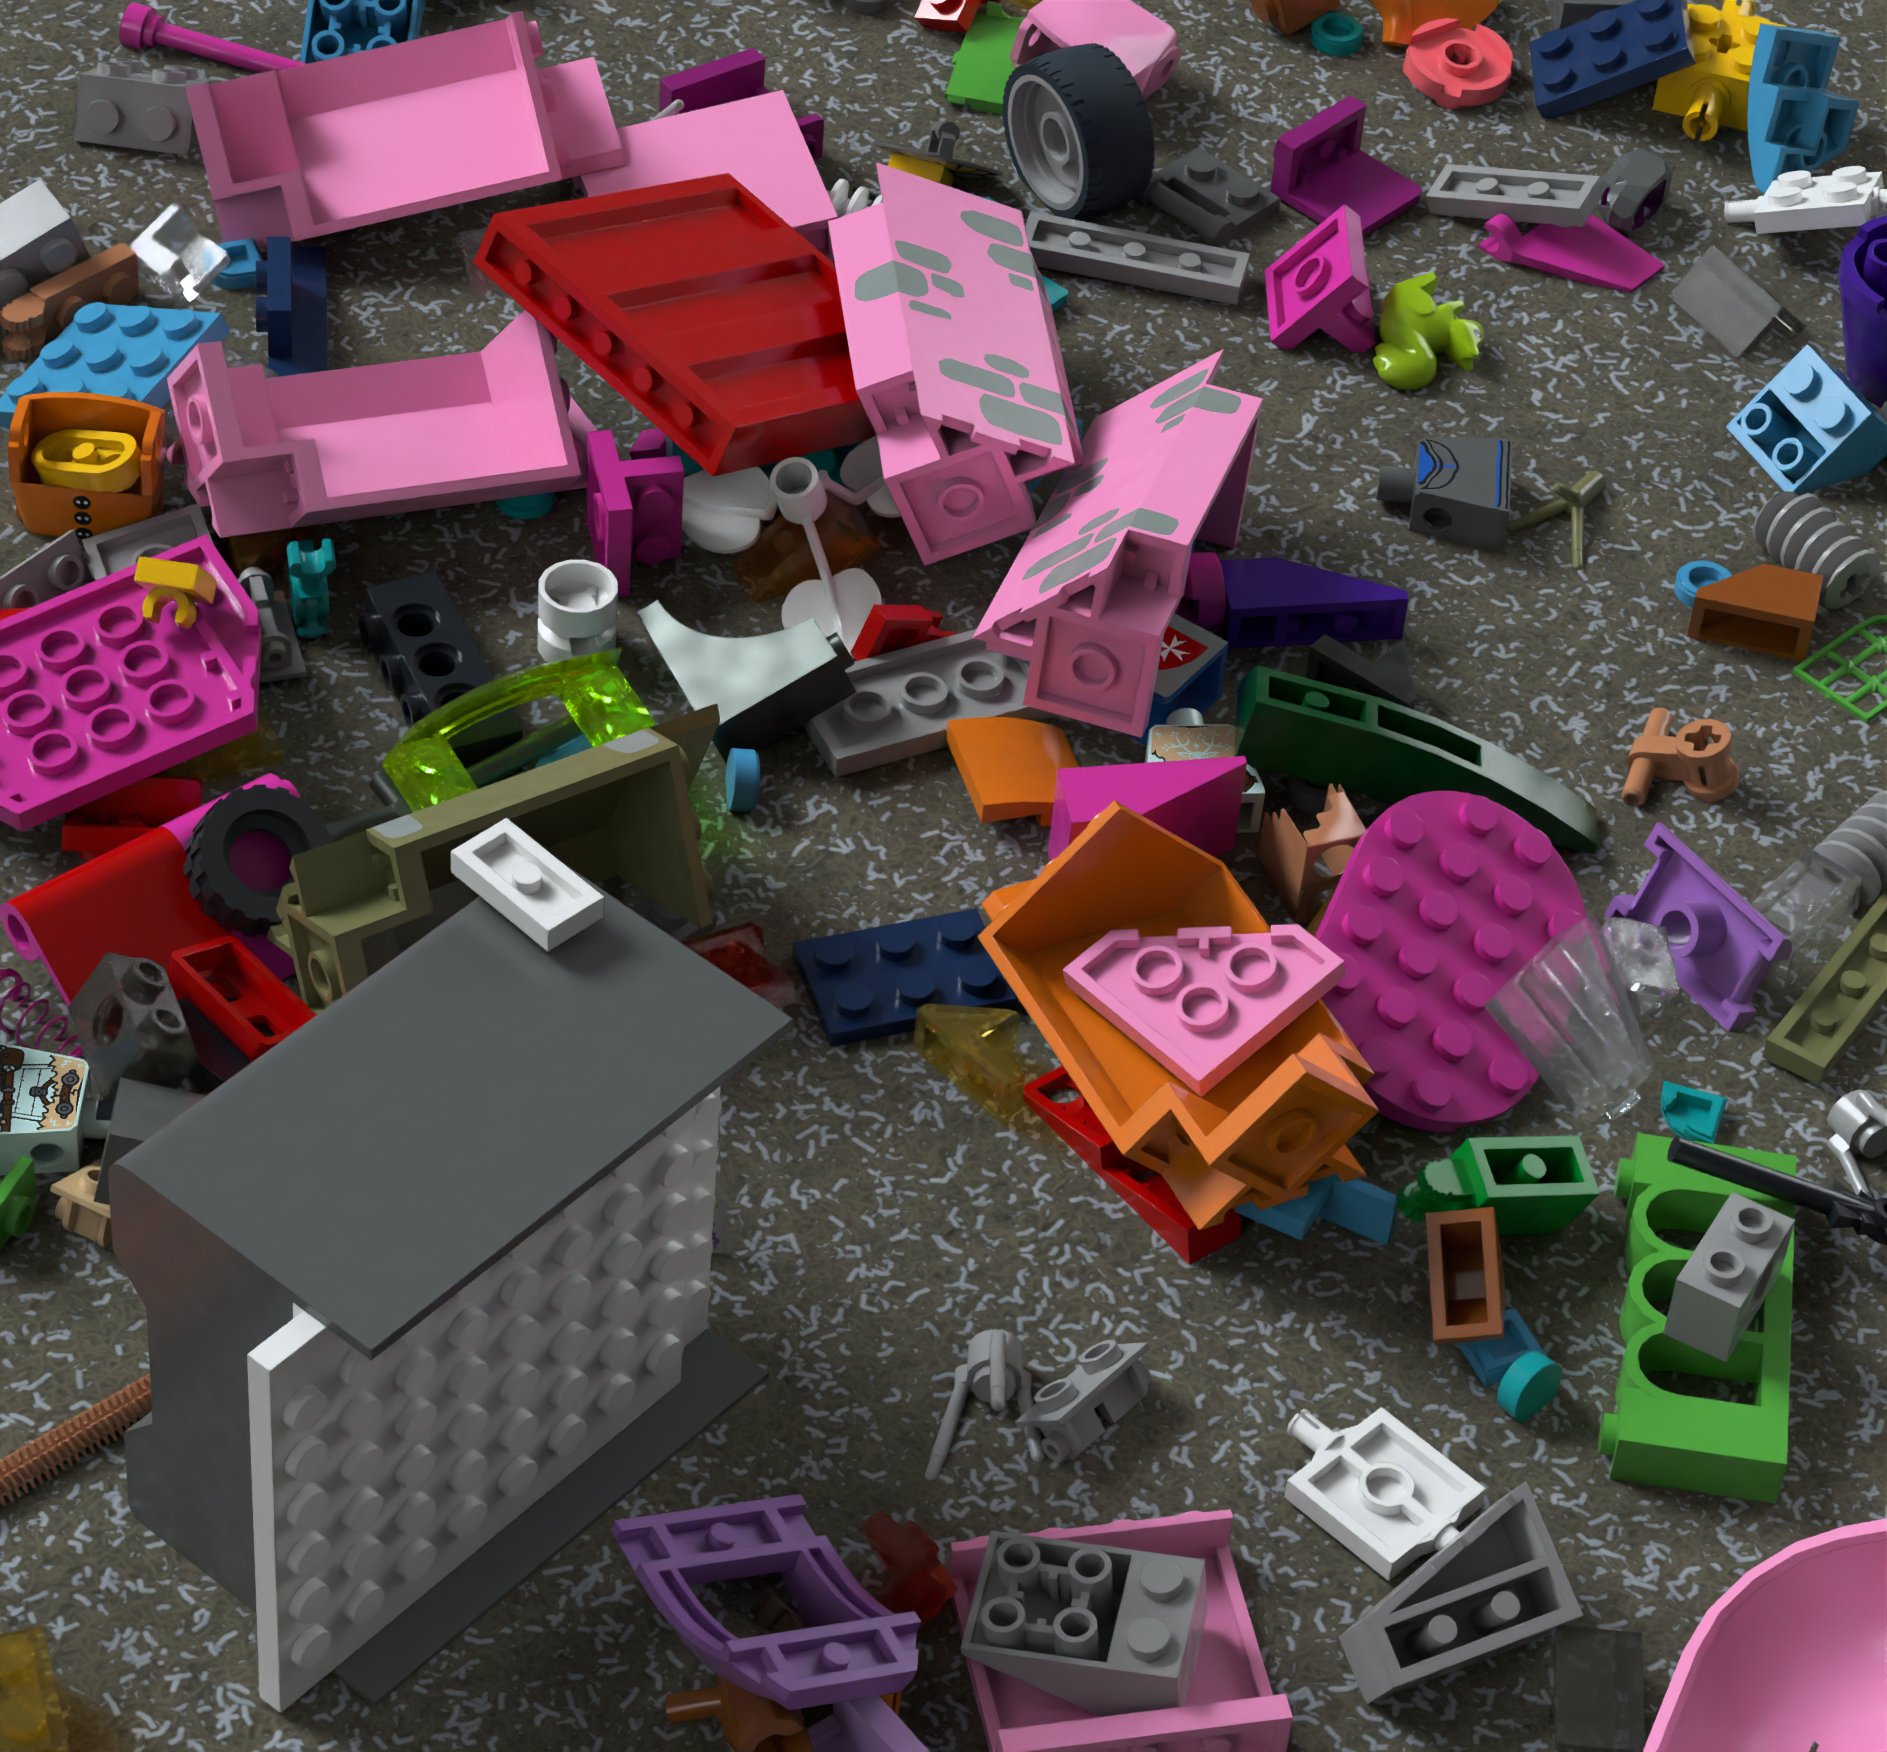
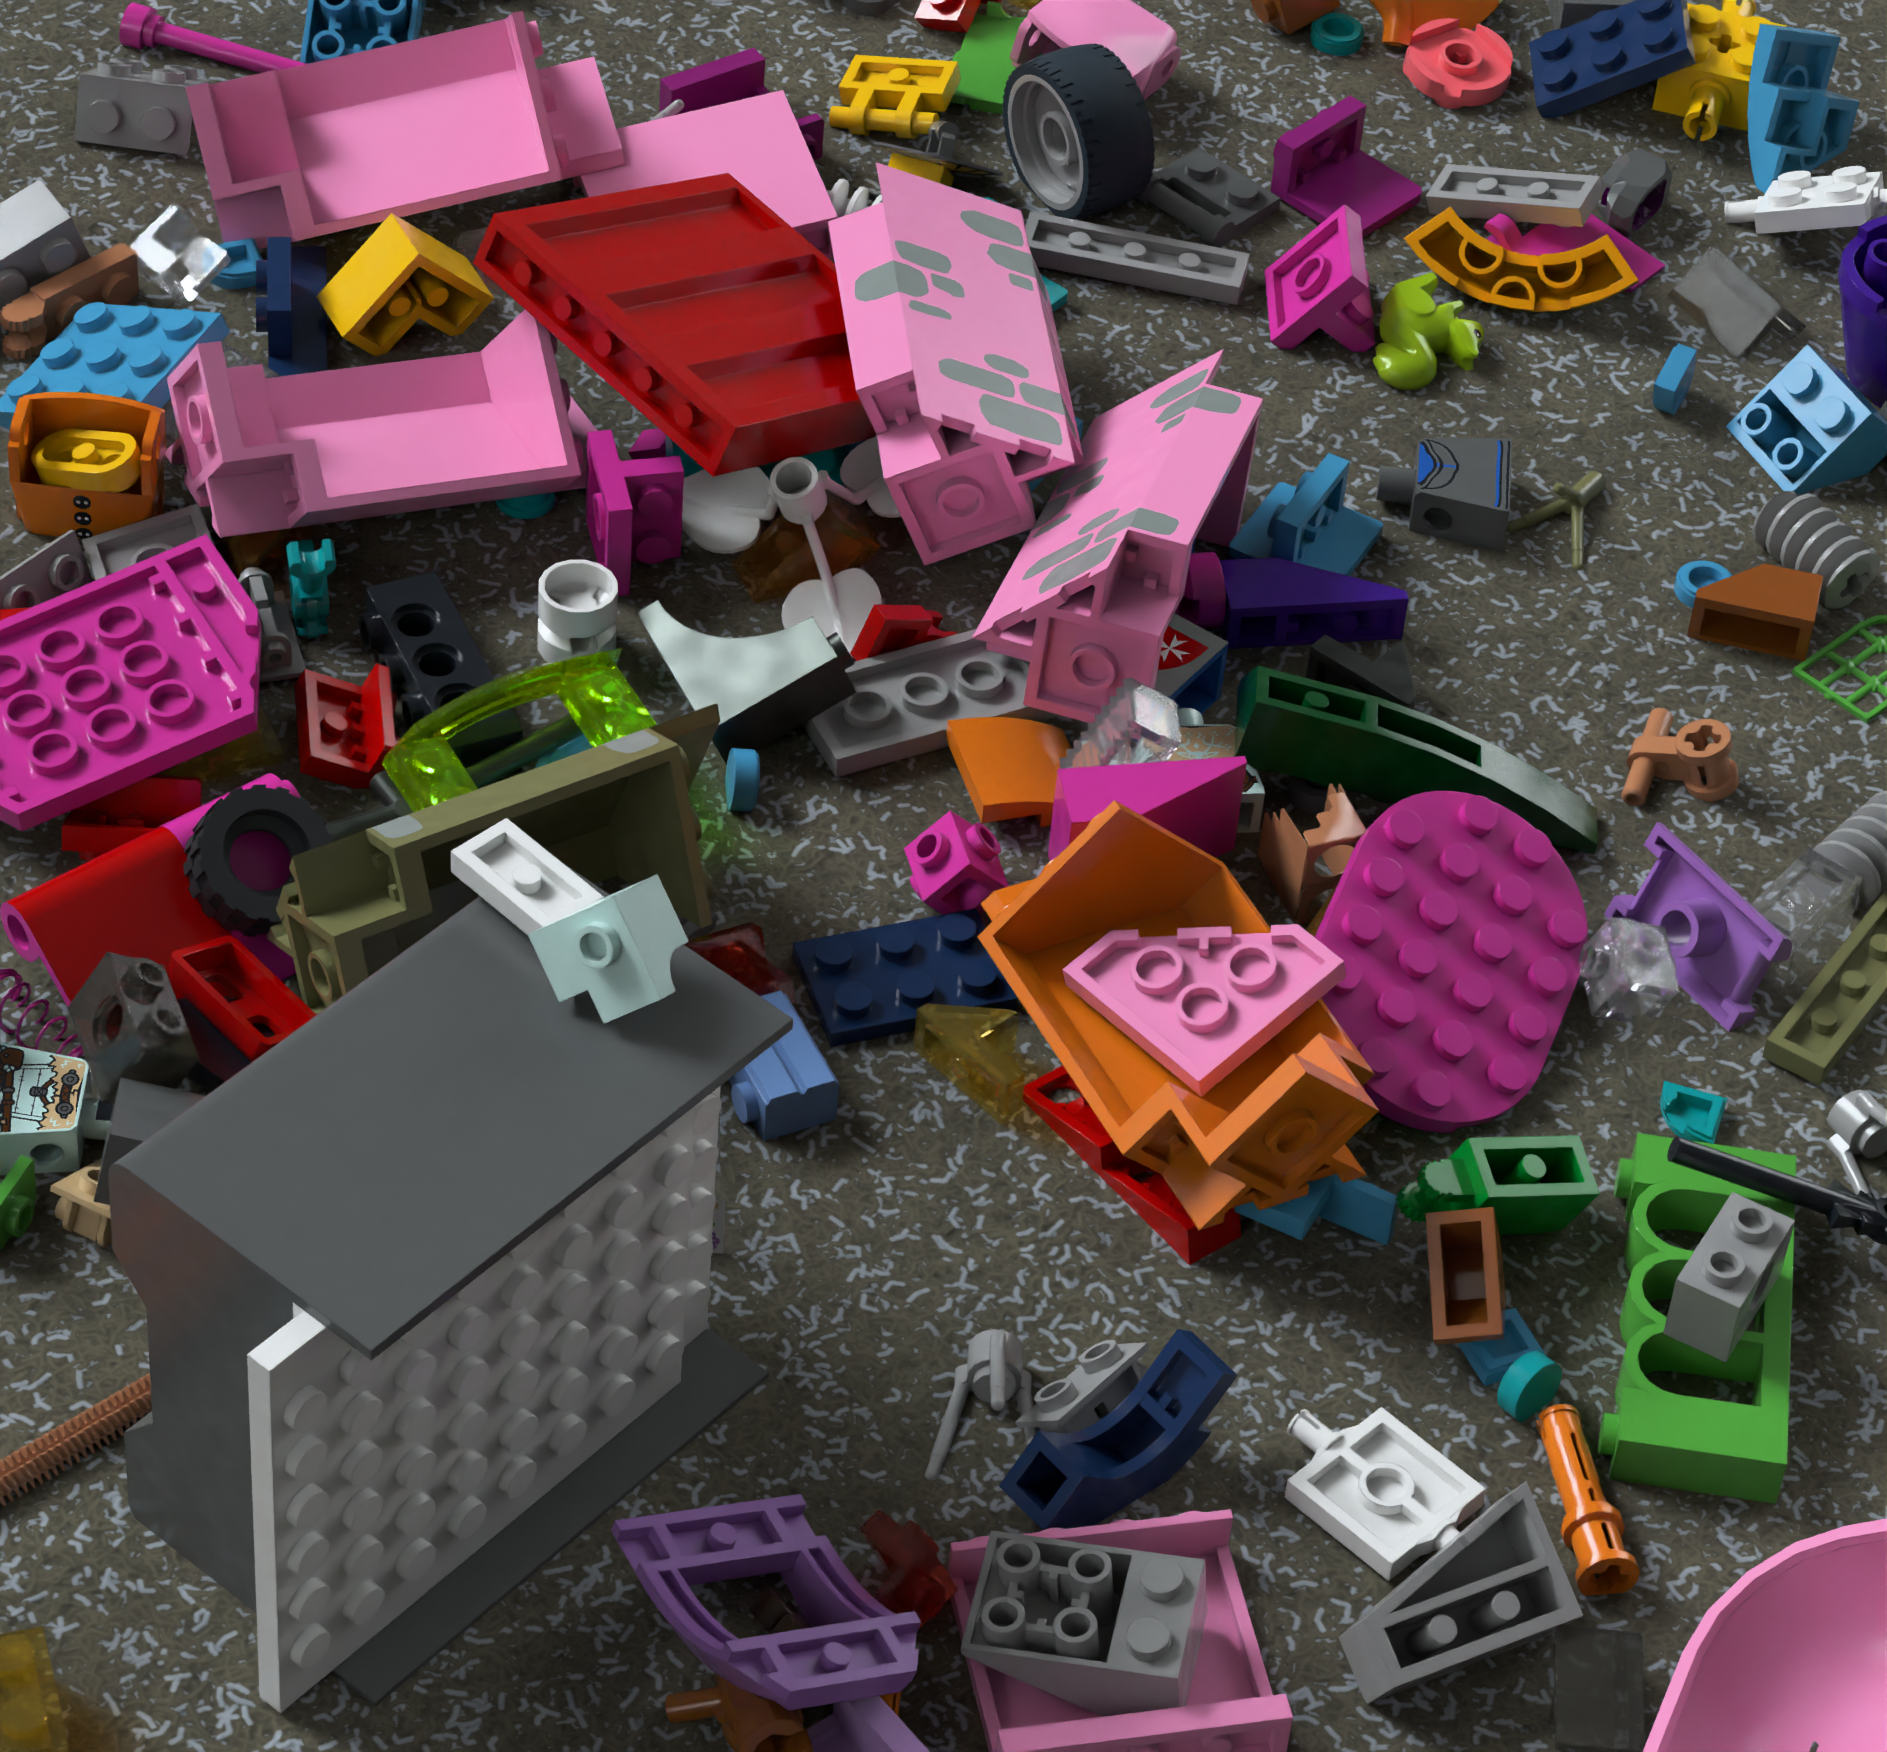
yellow tile [134,556,218,629] -> none
clear slope [1484,913,1655,1125] -> none
none -> red bracket [294,664,400,789]
none -> yellow brick [316,213,495,356]
none -> light aqua brick [528,874,689,1024]
none -> medium blue brick [728,990,839,1141]
none -> yellow plate [829,55,961,139]
none -> dark pink brick [904,810,1009,915]
none -> dark blue arch [999,1329,1238,1530]
none -> clear brick [1059,678,1182,769]
none -> dark azure bracket [1228,453,1383,576]
none -> light orange brick [1404,206,1639,312]
none -> orange pin [1535,1404,1640,1596]
none -> dark azure tile [1653,343,1697,415]

